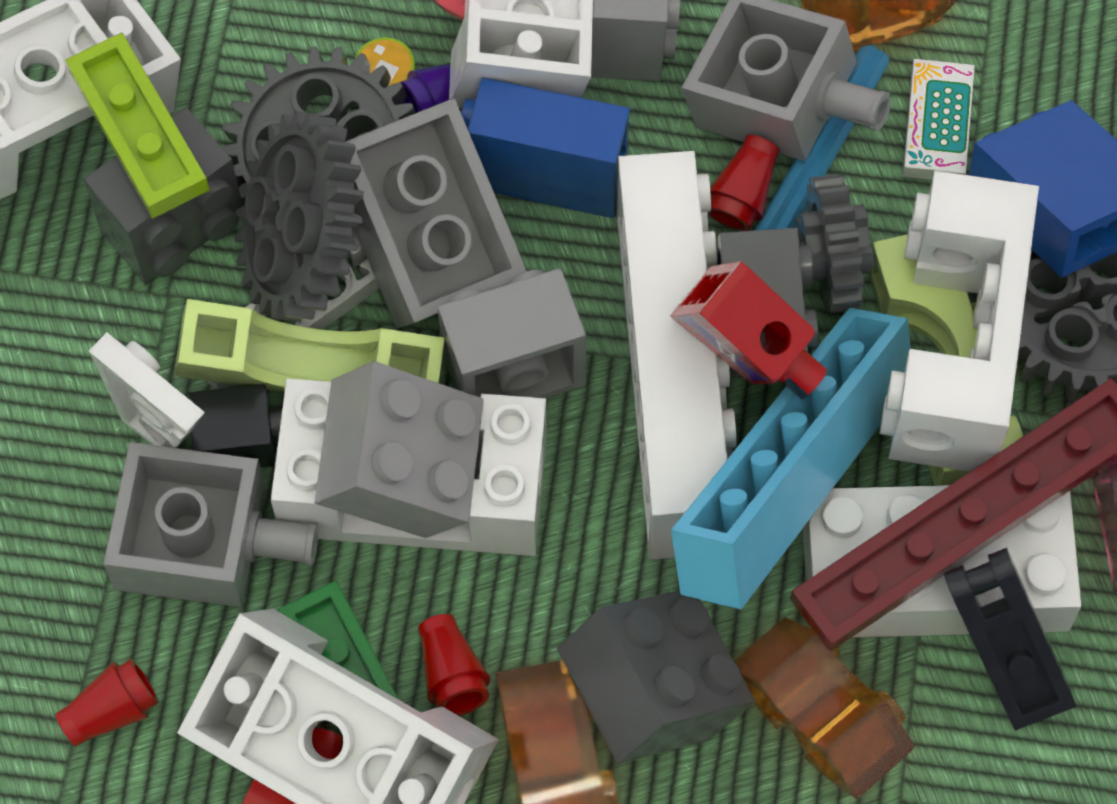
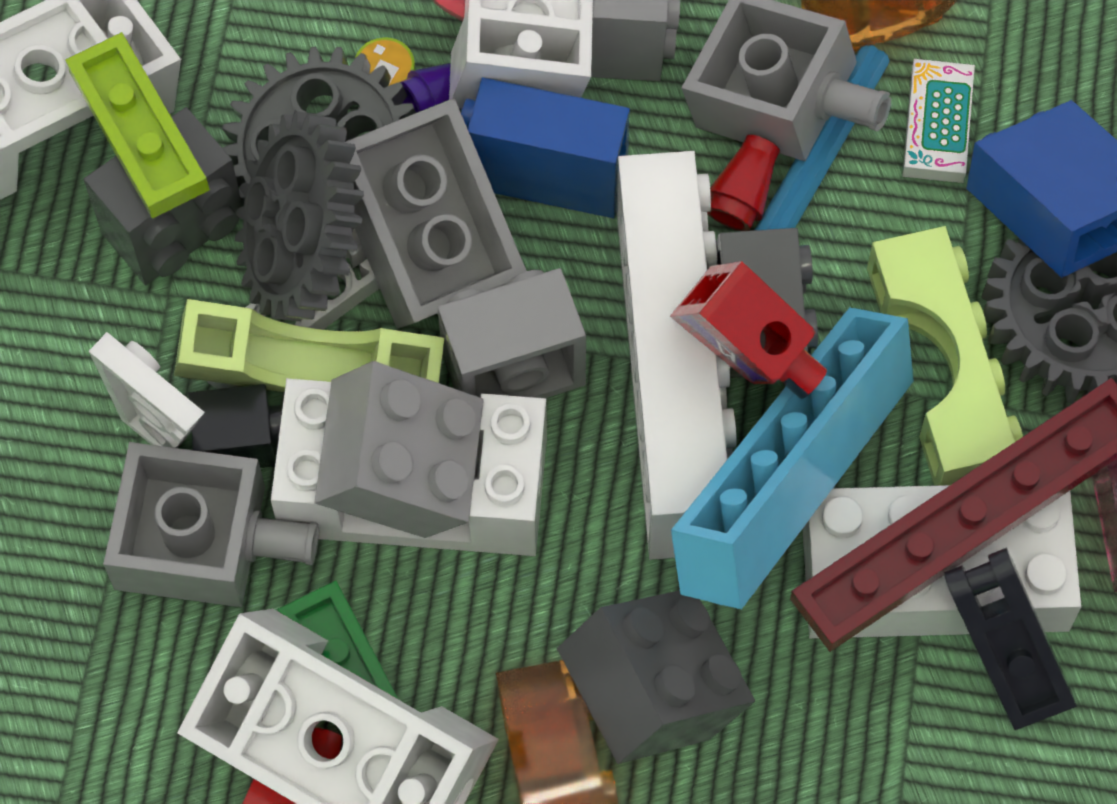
red cone [55,658,159,747] -> none
red cone [418,614,490,716] -> none
clear orange brick [734,617,915,799] -> none
dark grey gear [796,174,874,313] -> none
white plate [879,170,1039,472] -> none

